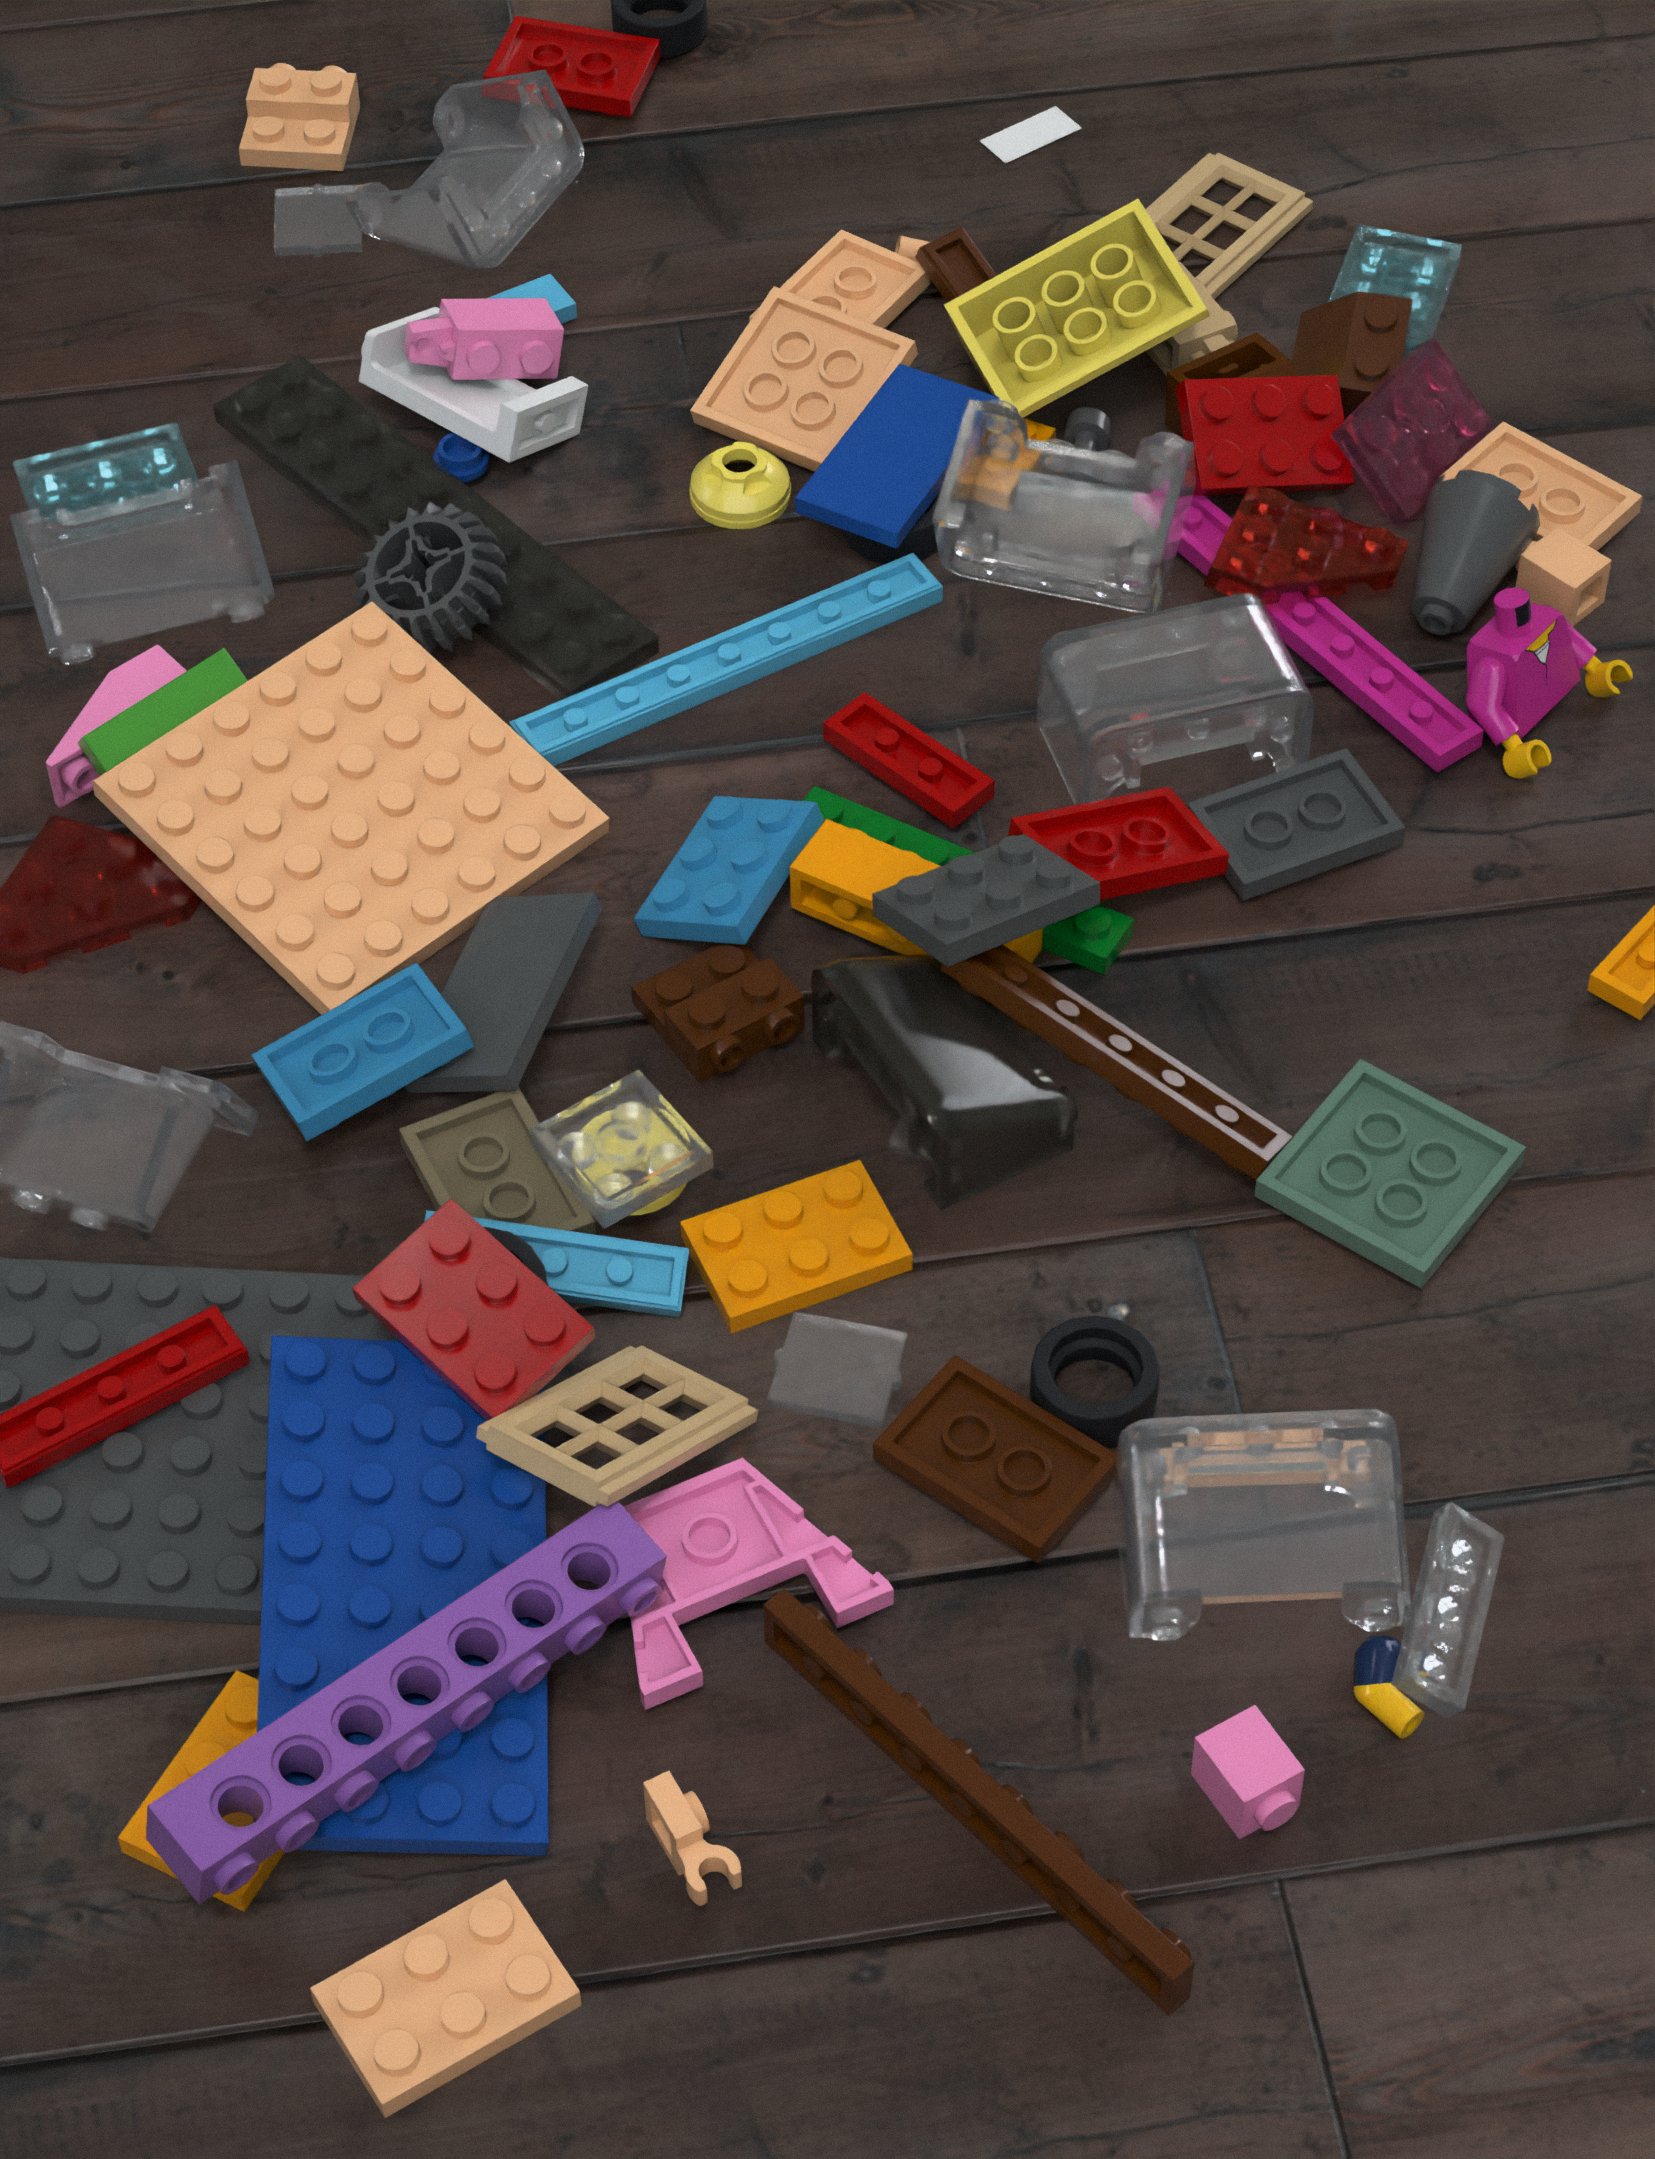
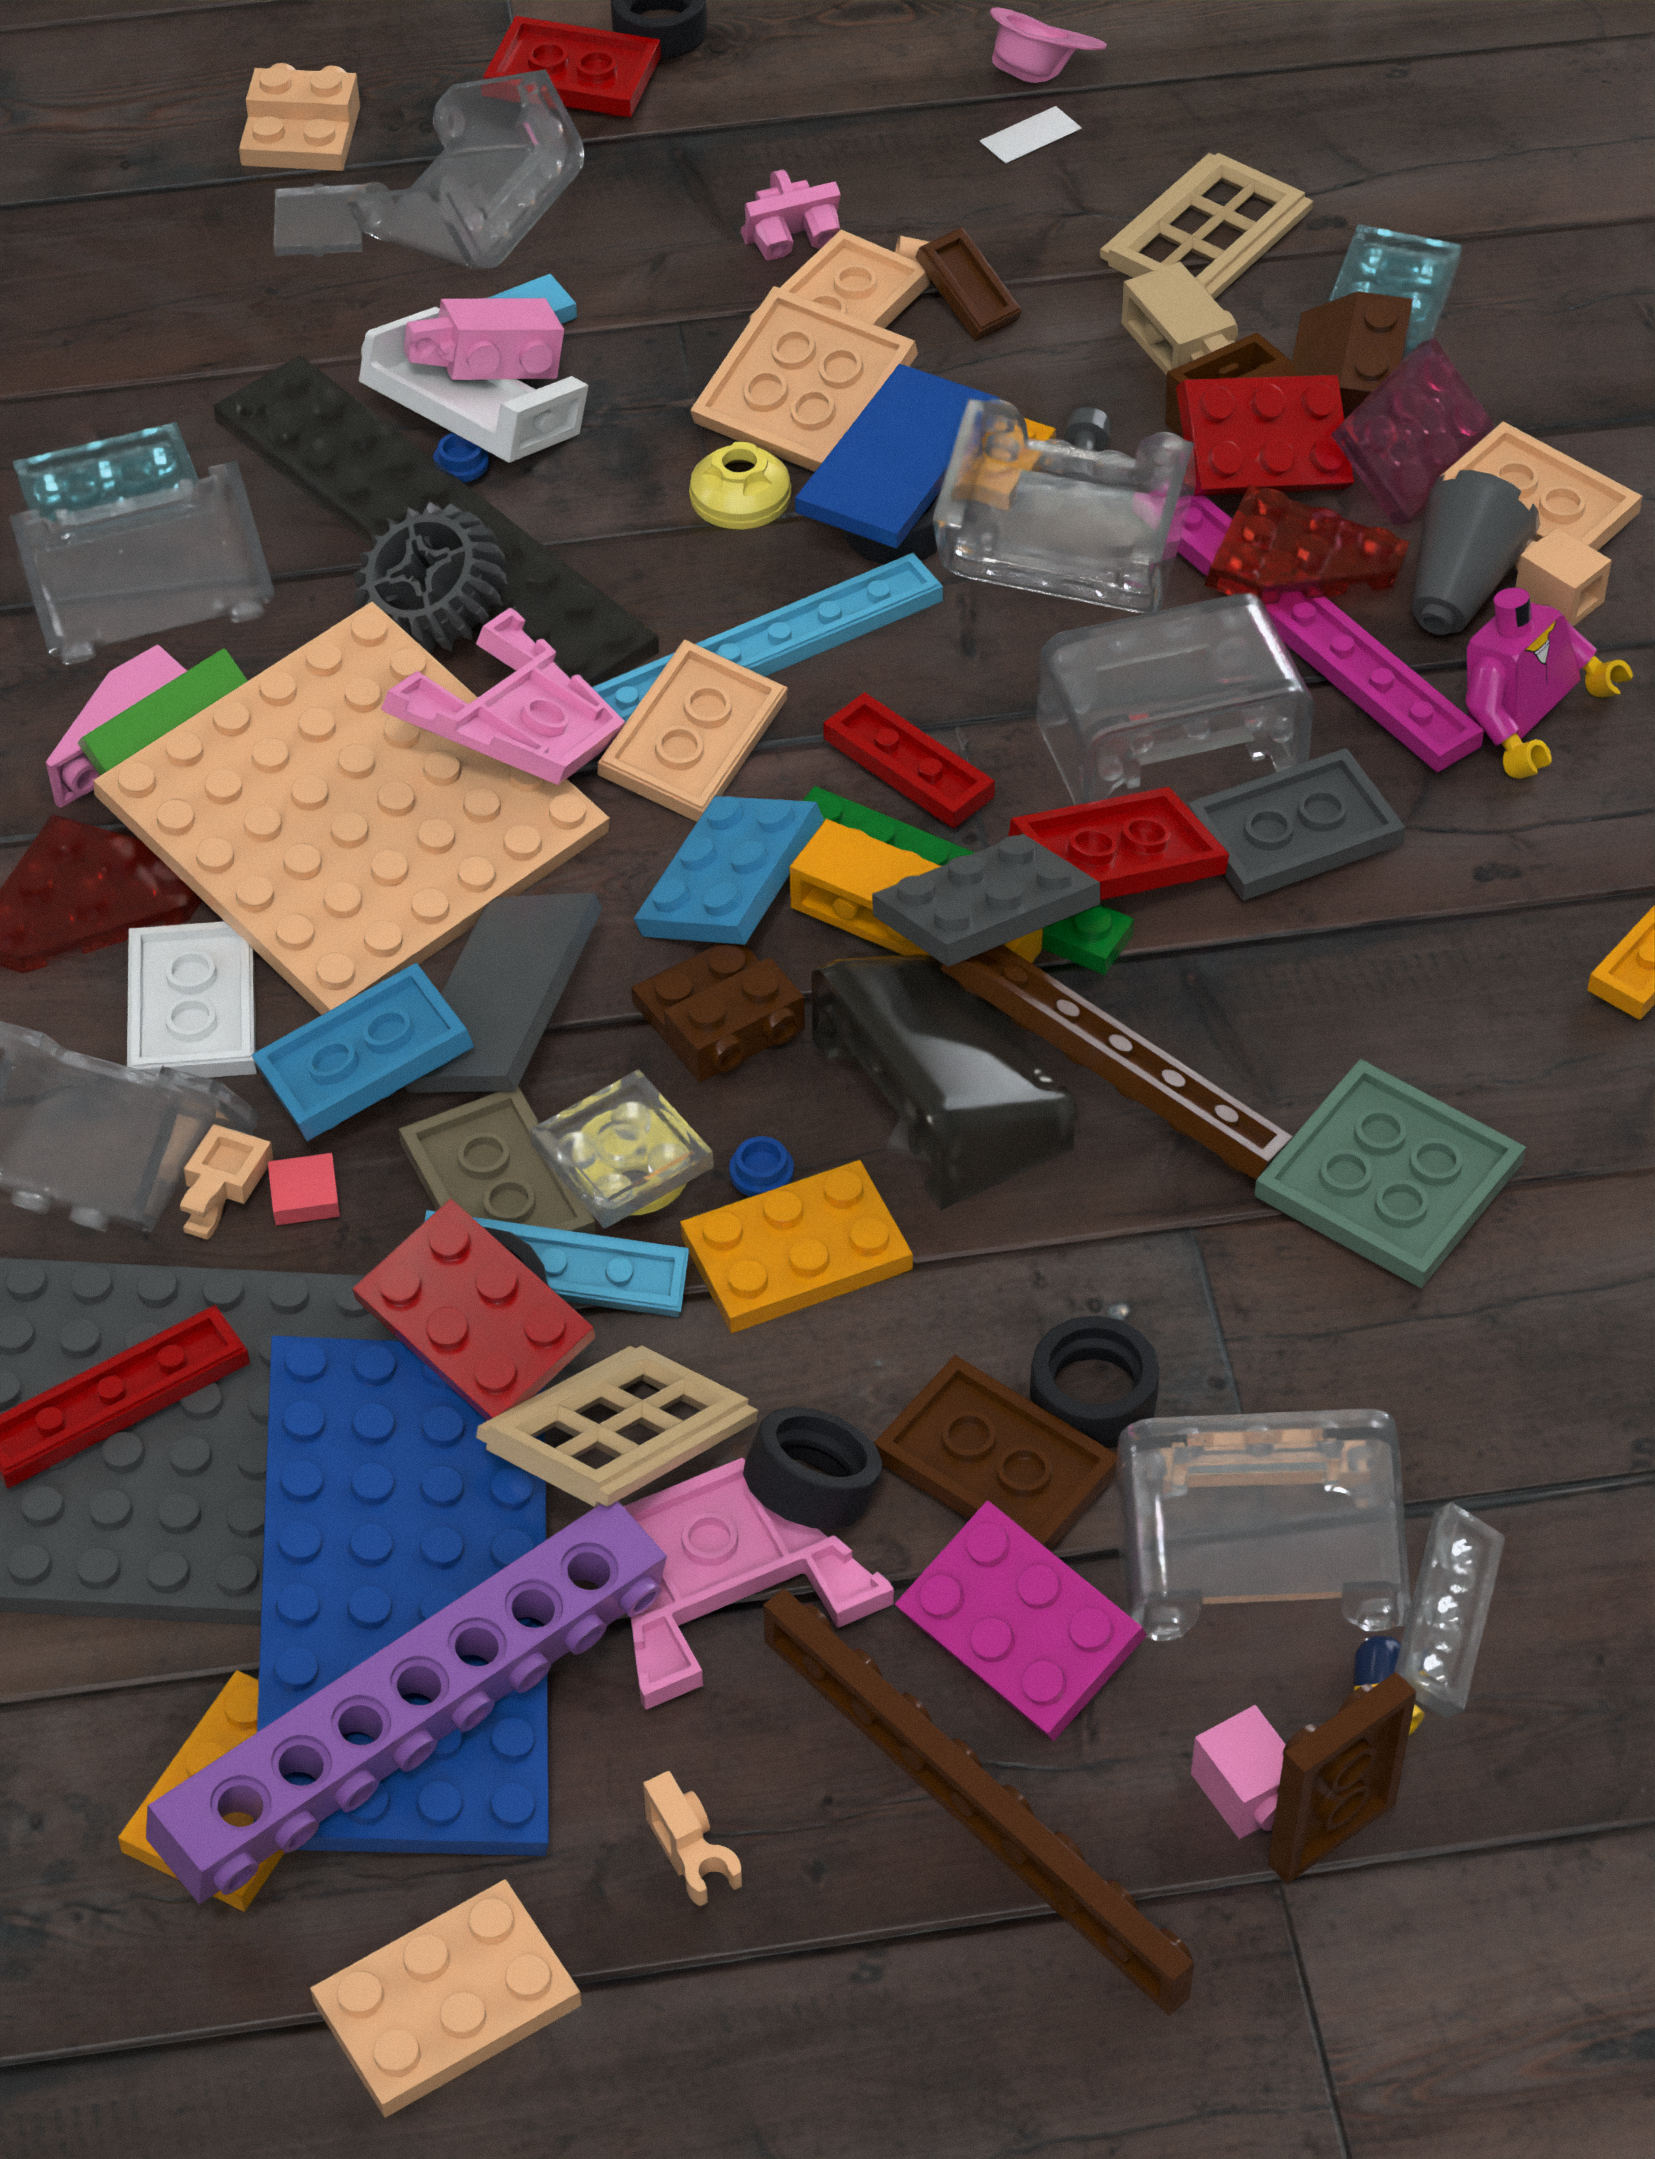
clear piece [767,1311,907,1429] -> none
light yellow slope [944,199,1210,424] -> none
none -> white tile [127,921,256,1084]
none -> light nougat plate [180,1124,273,1240]
none -> coral tile [268,1153,340,1226]
none -> bright pink wing [381,608,625,785]
none -> light nougat tile [597,639,788,822]
none -> blue plate [729,1136,794,1197]
none -> bright pink hips [741,170,841,261]
none -> black tyre [743,1406,882,1530]
none -> dark pink plate [895,1500,1147,1742]
none -> bright pink piece [989,7,1107,83]
none -> reddish brown plate [1268,1671,1417,1885]

